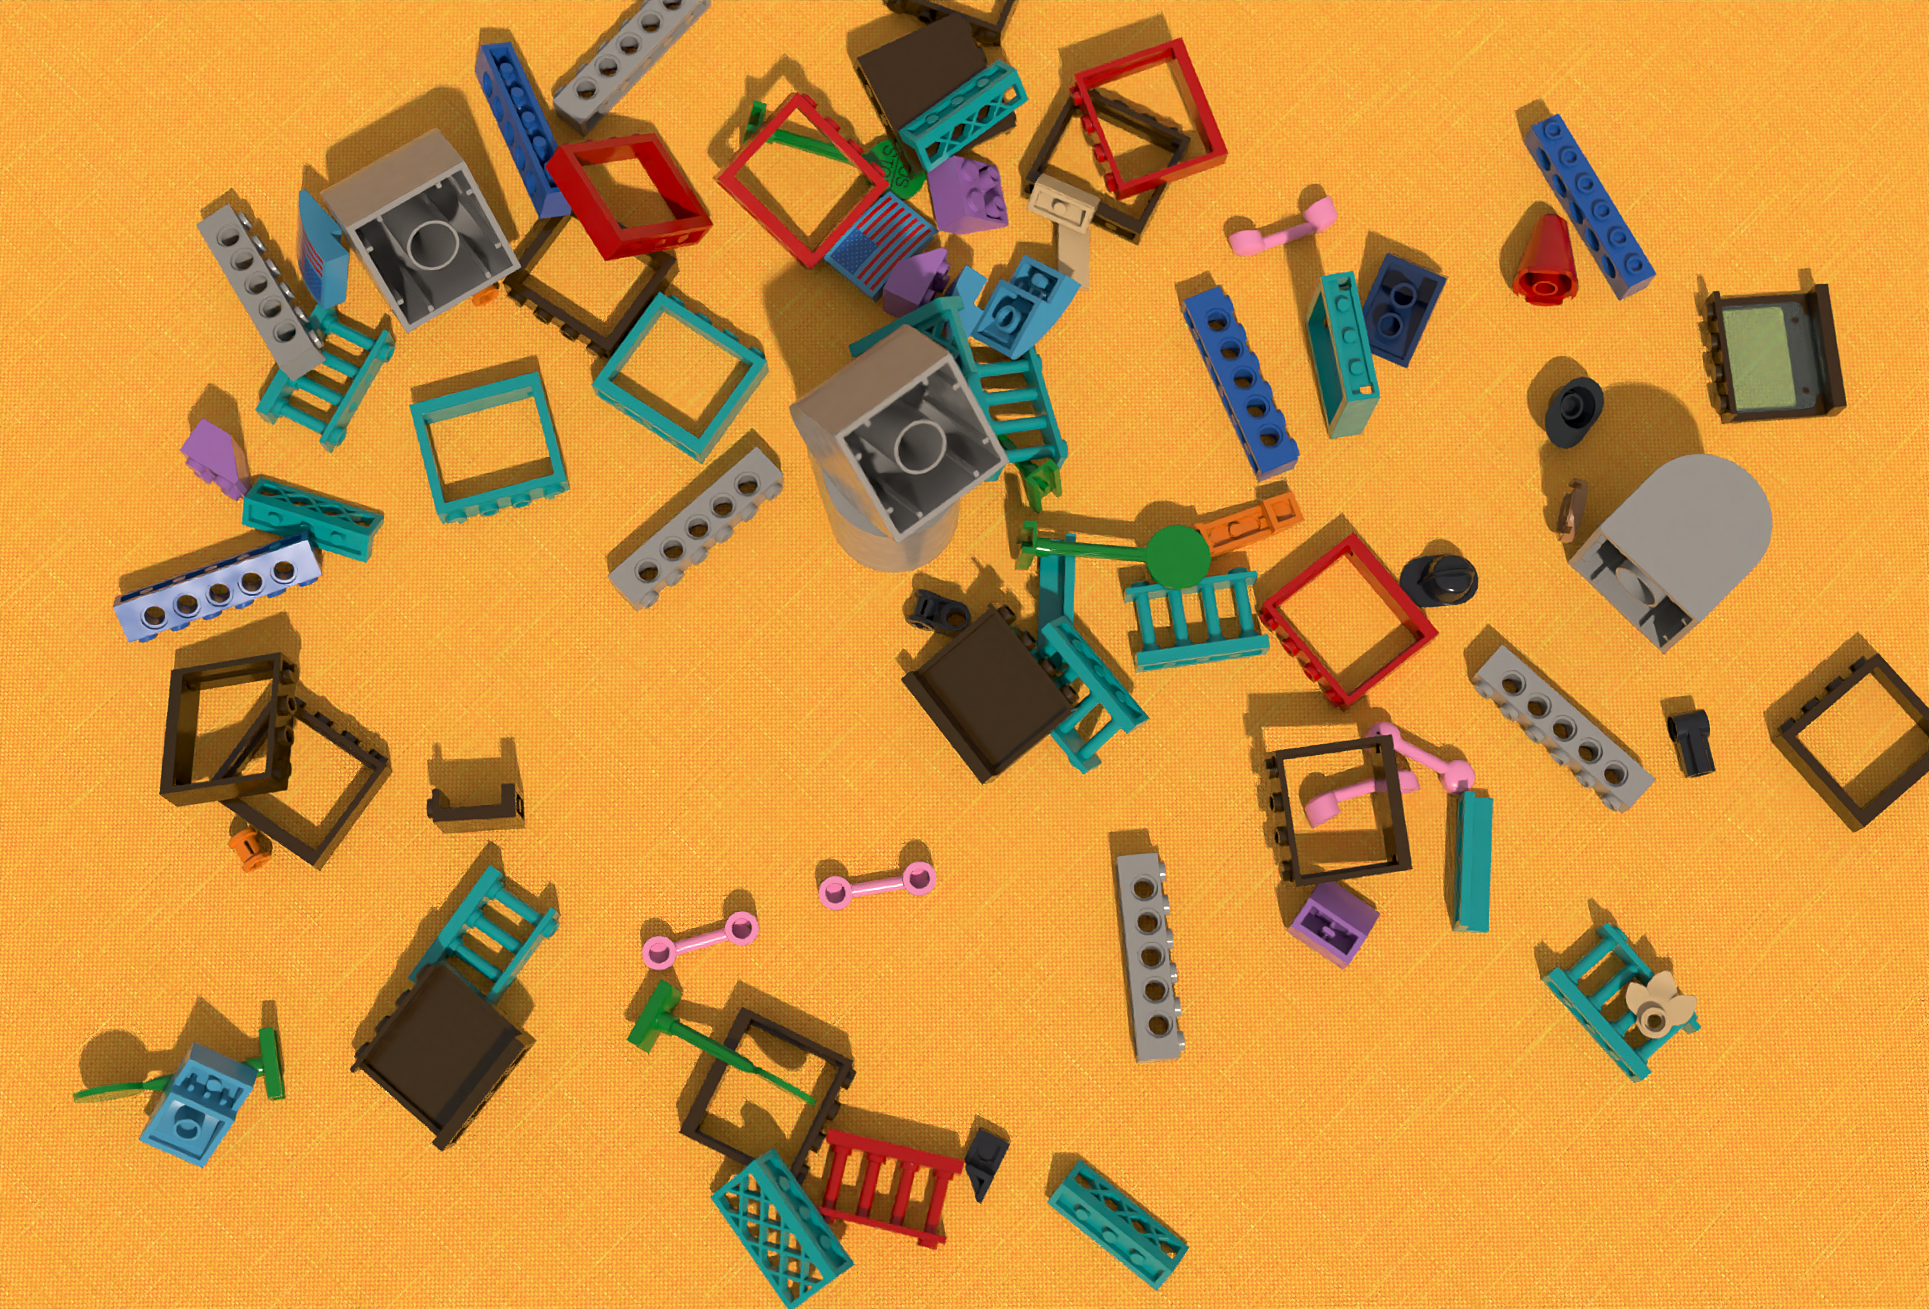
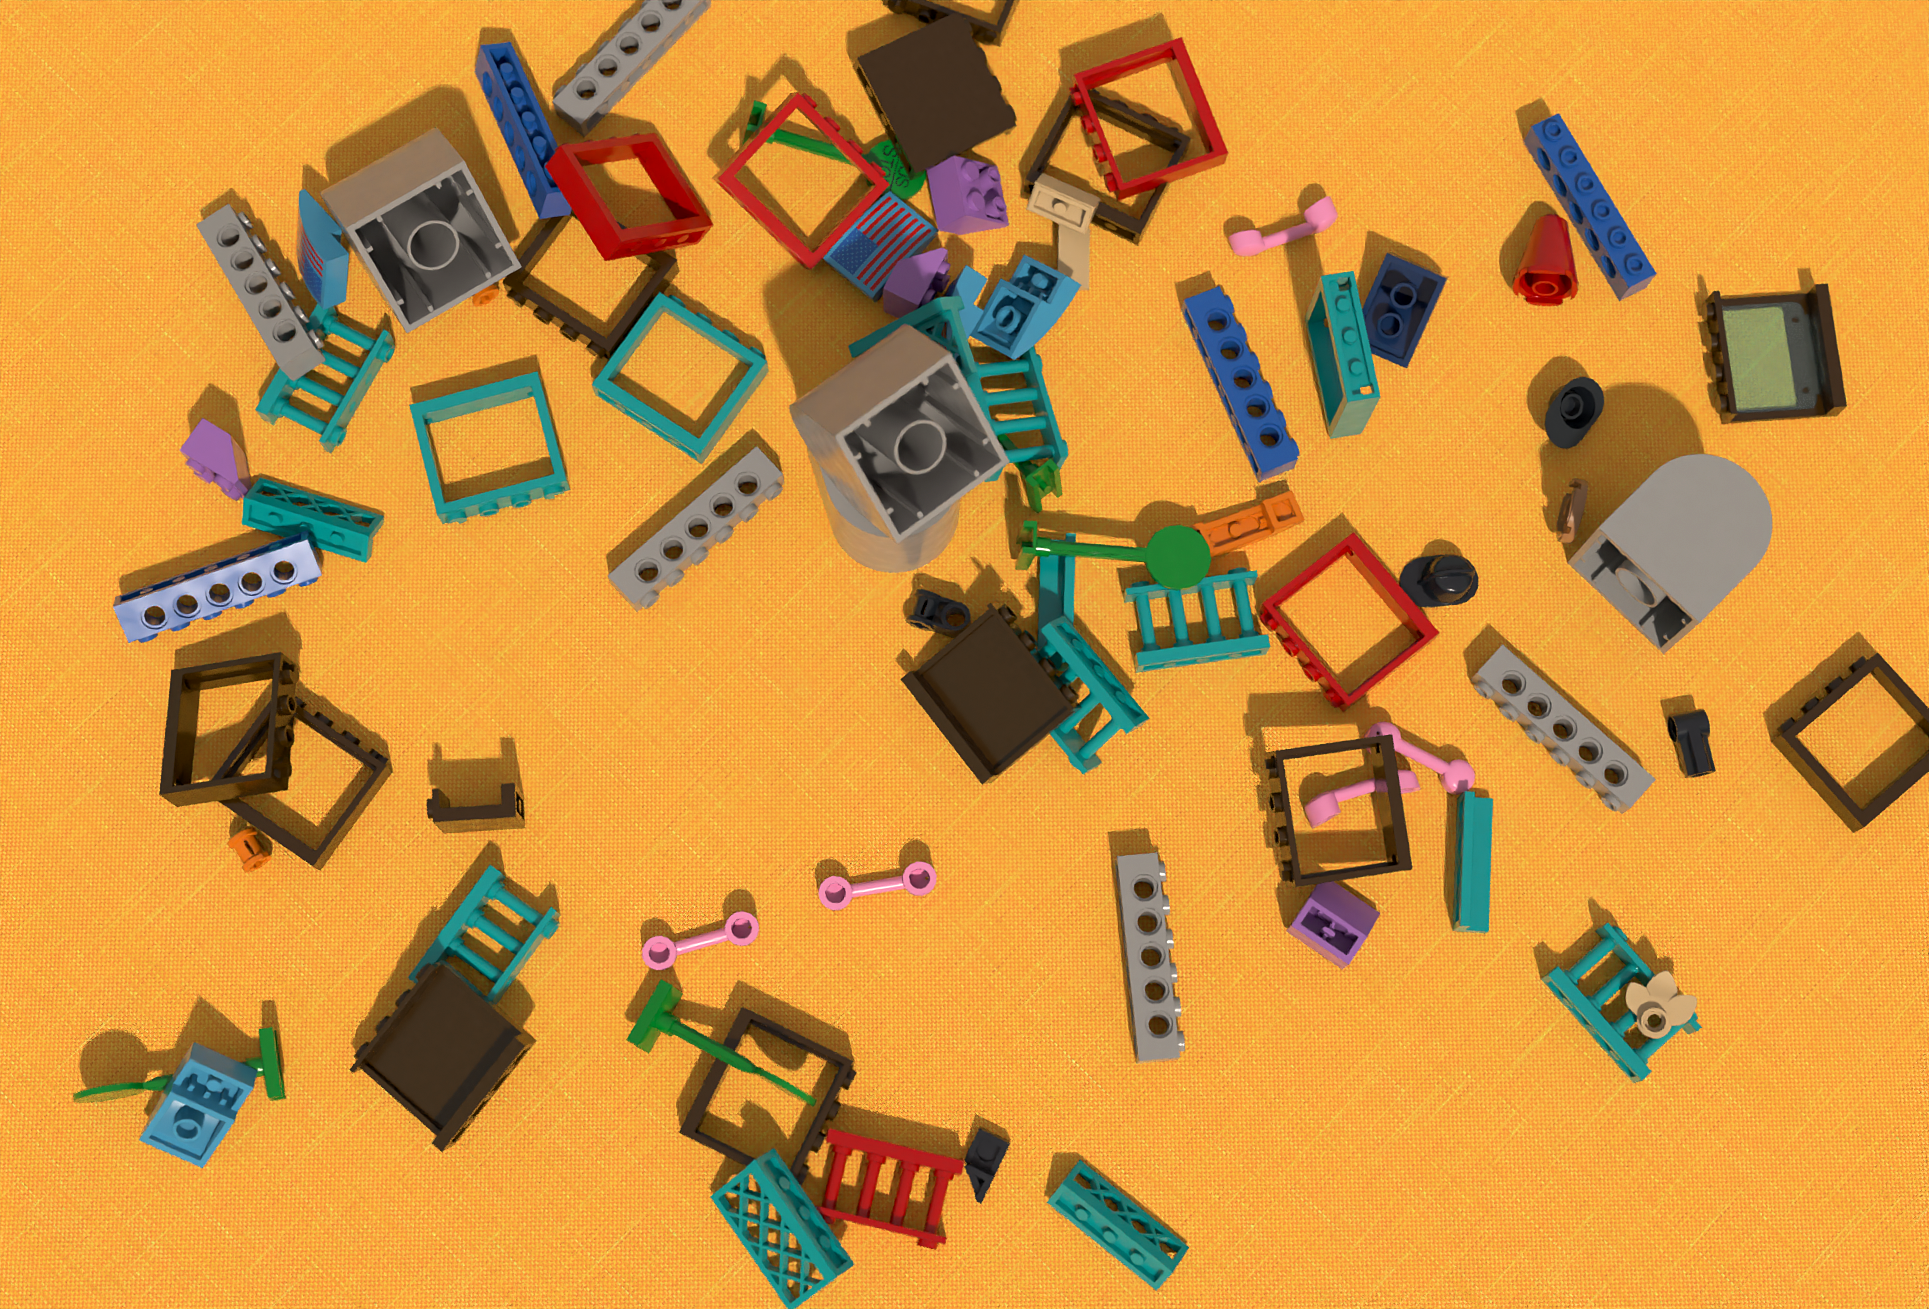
teal fence [898,59,1029,173] -> none

